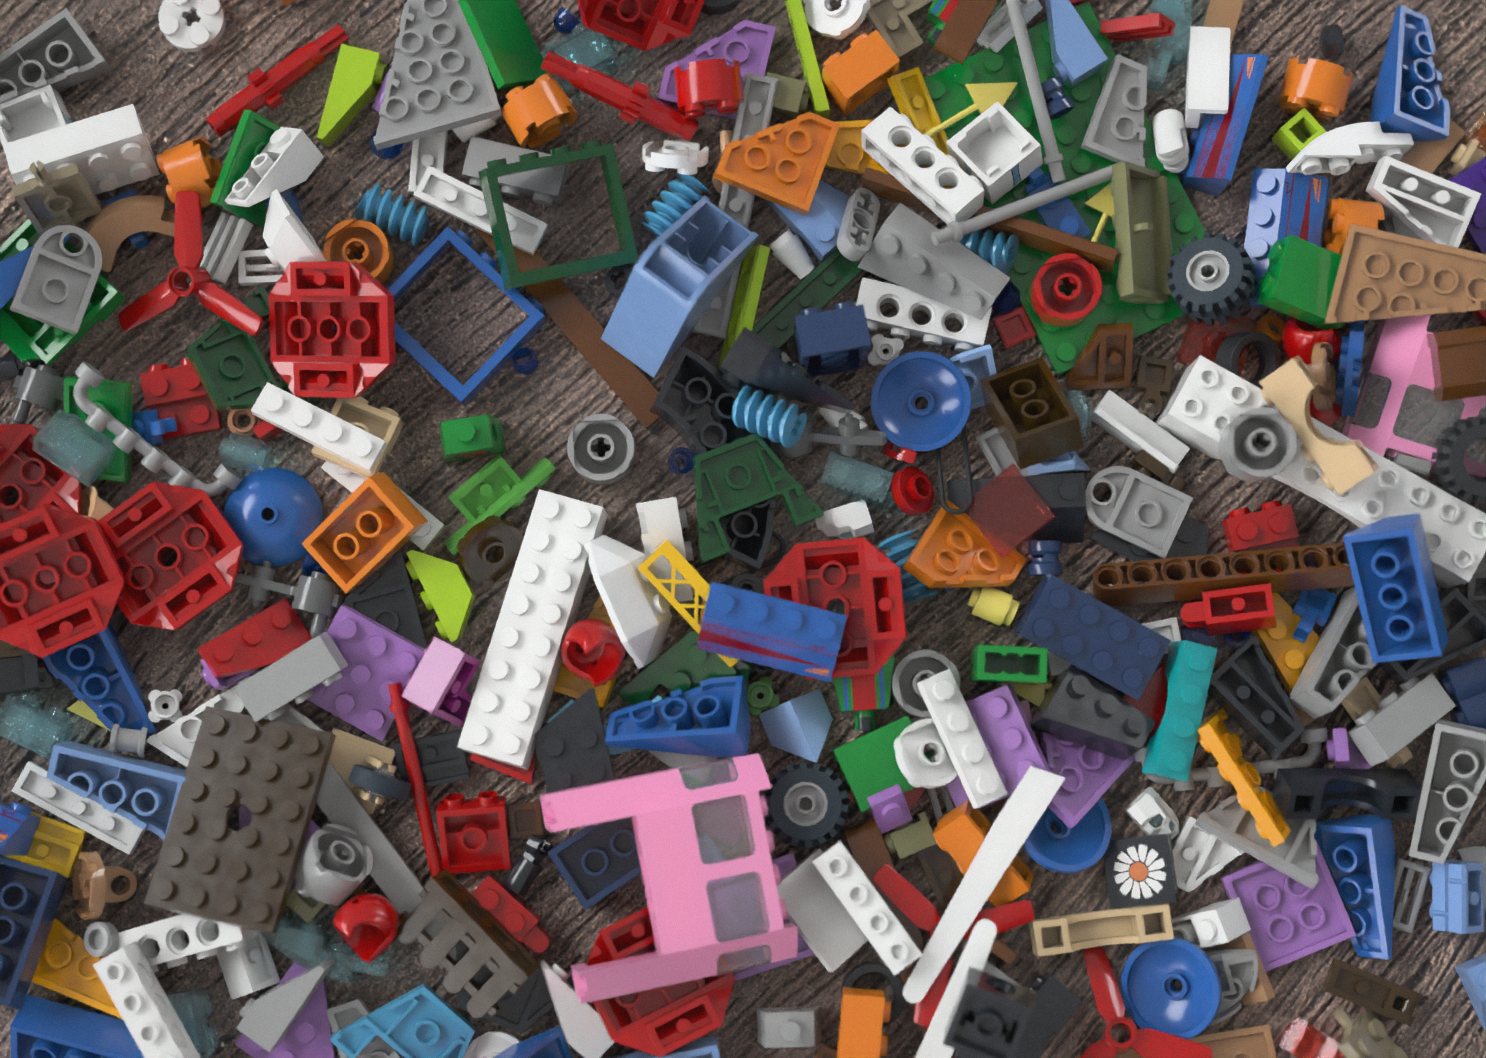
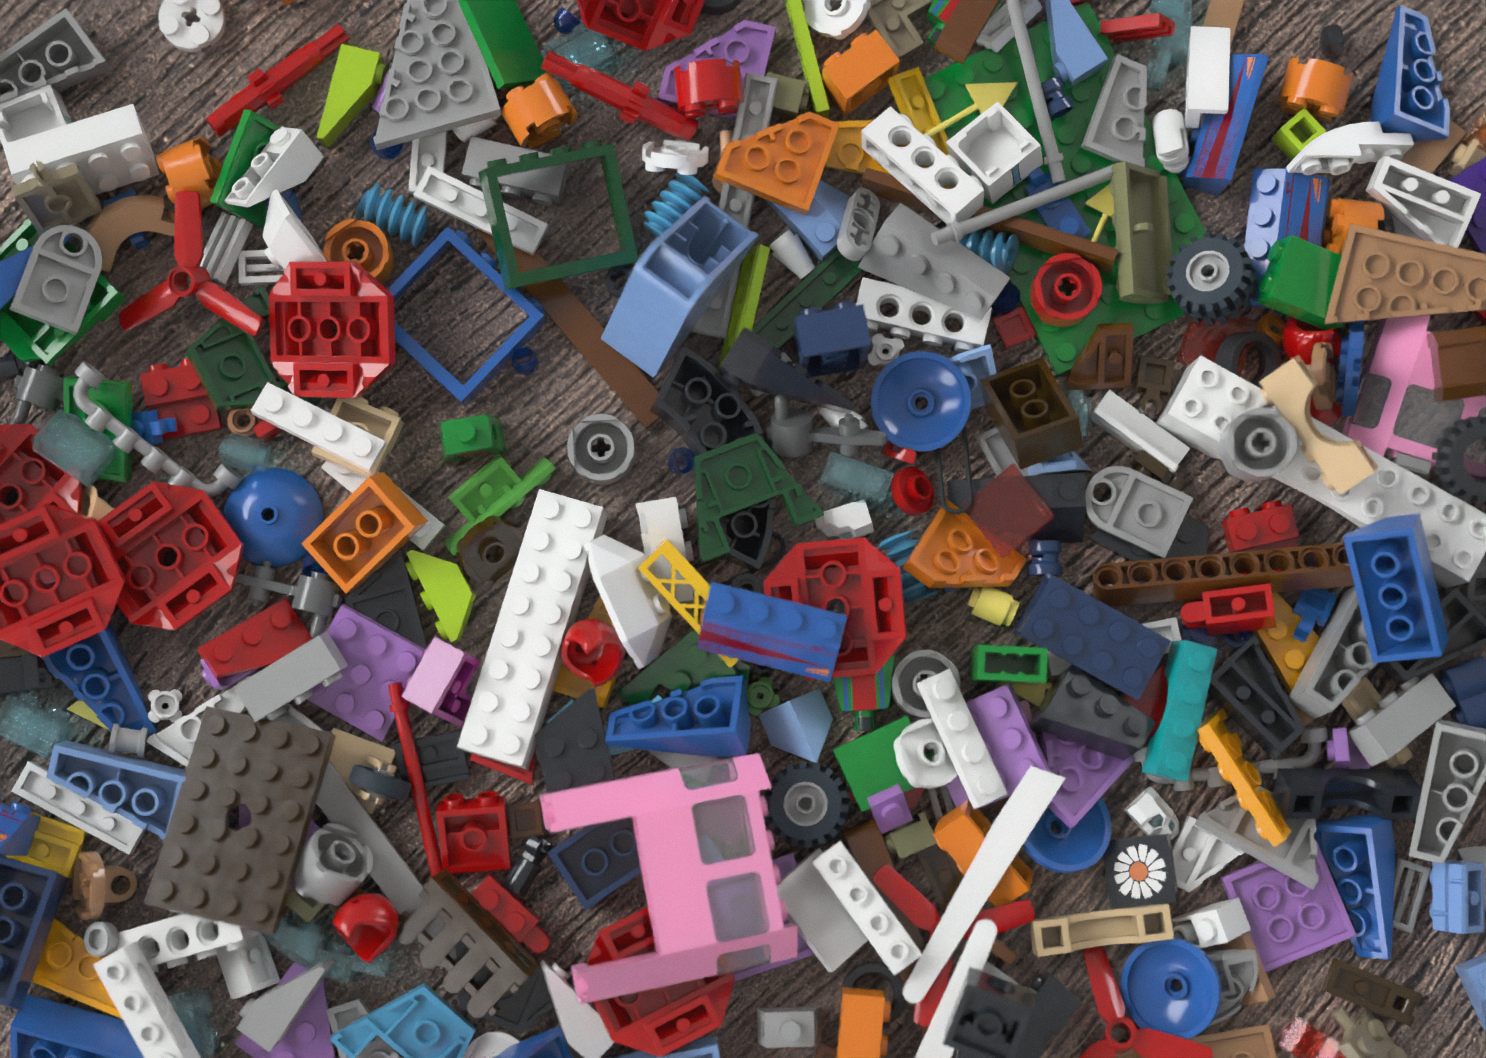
dark azure piece [731,385,807,447] -> none

